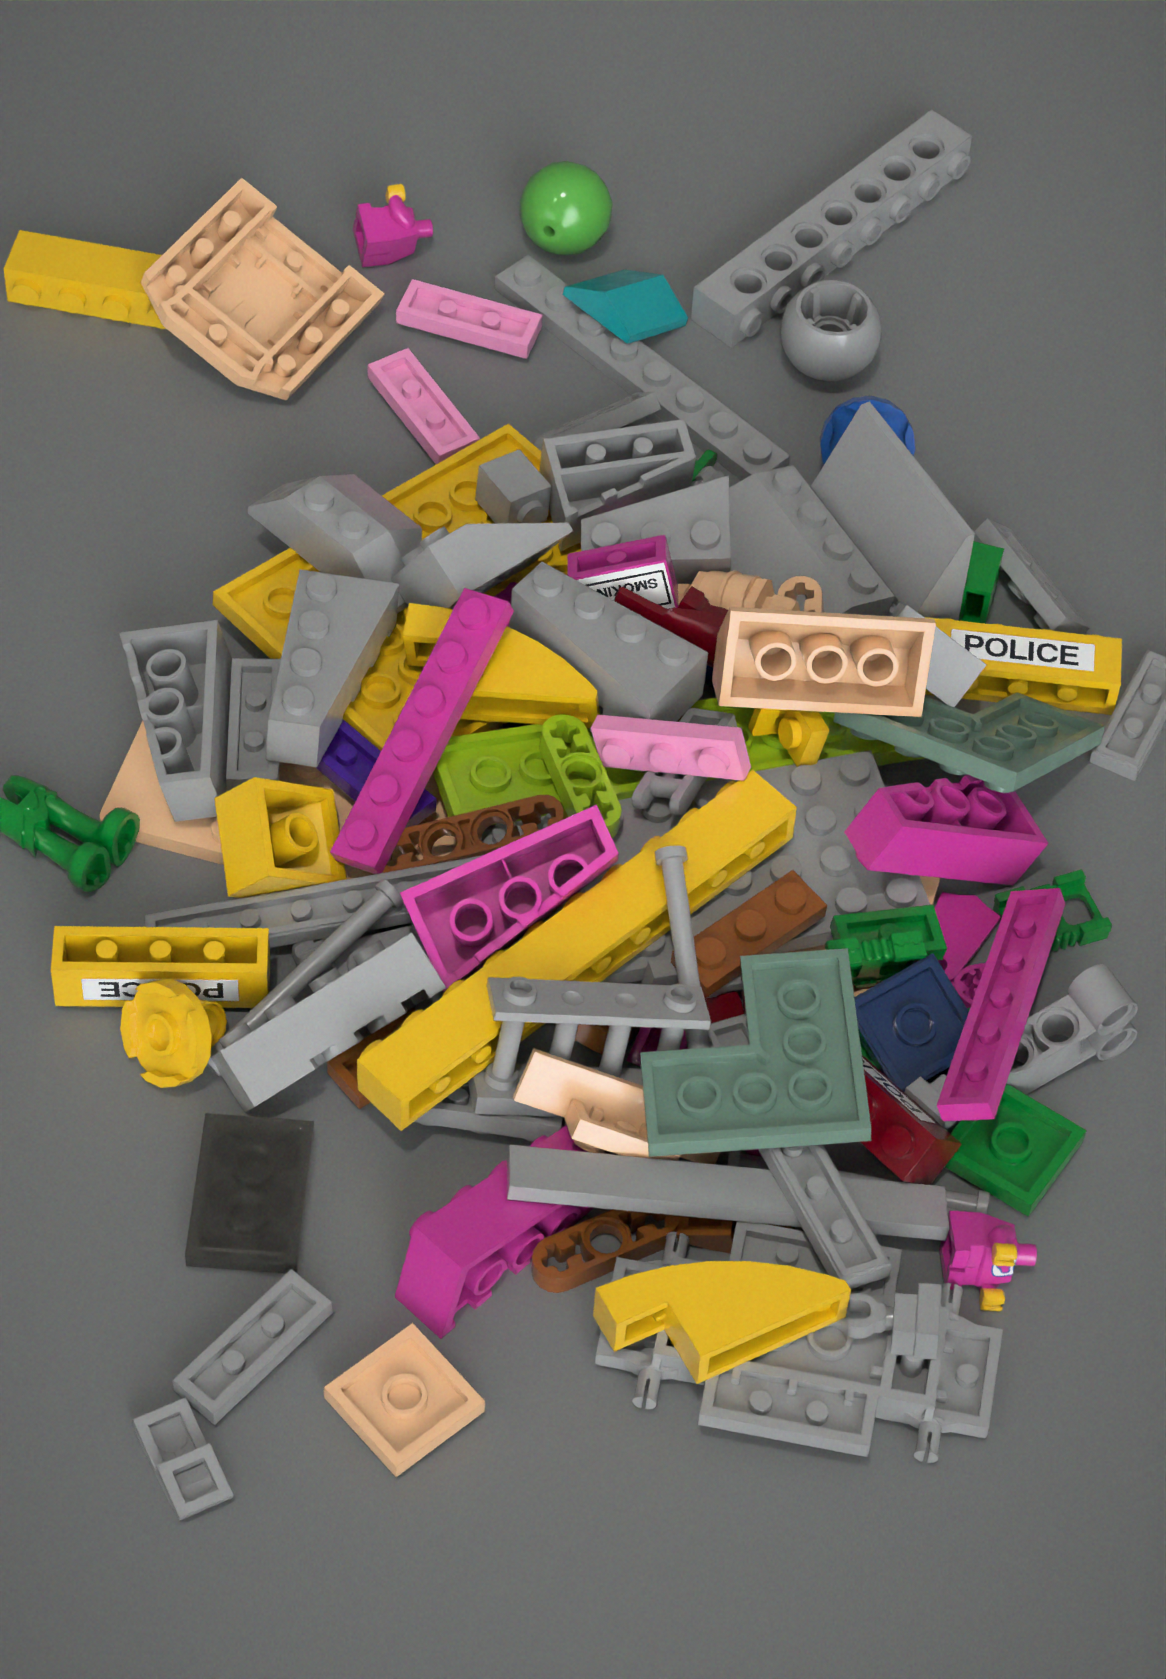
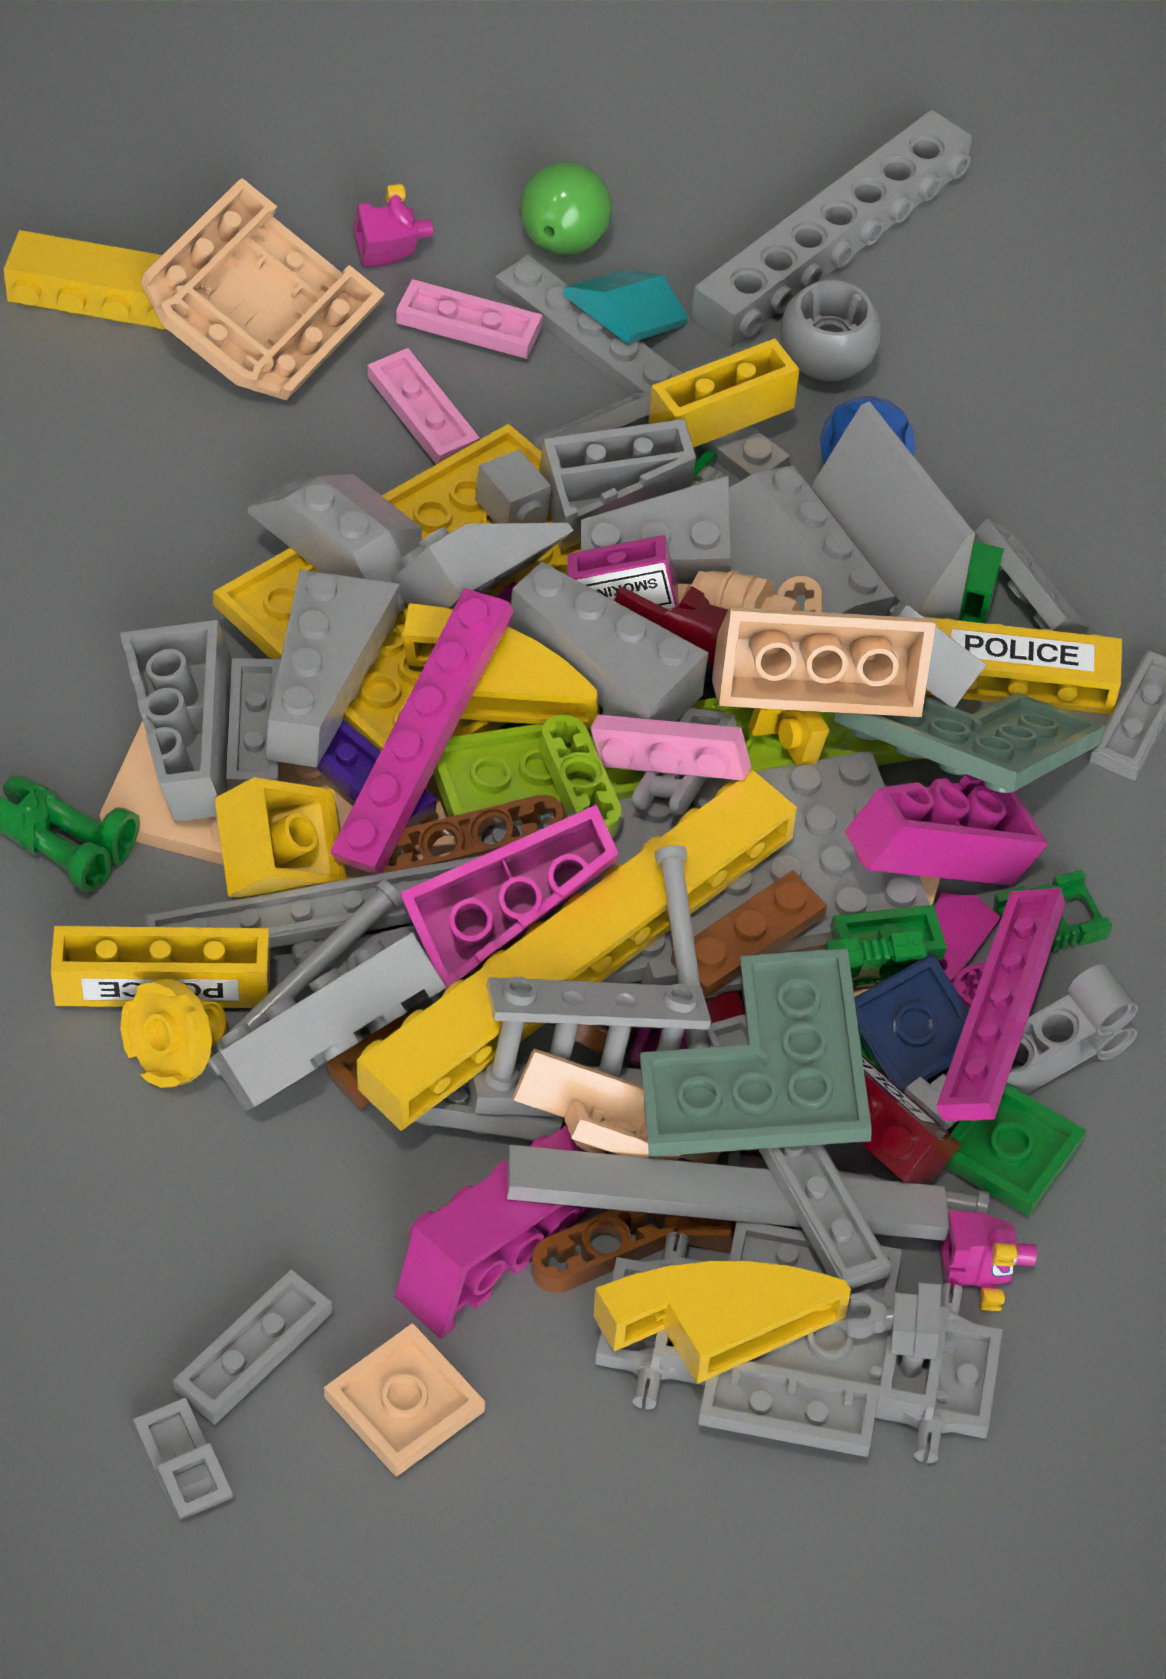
clear smoke plate [185,1113,314,1274] -> none
none -> yellow brick [649,338,800,448]

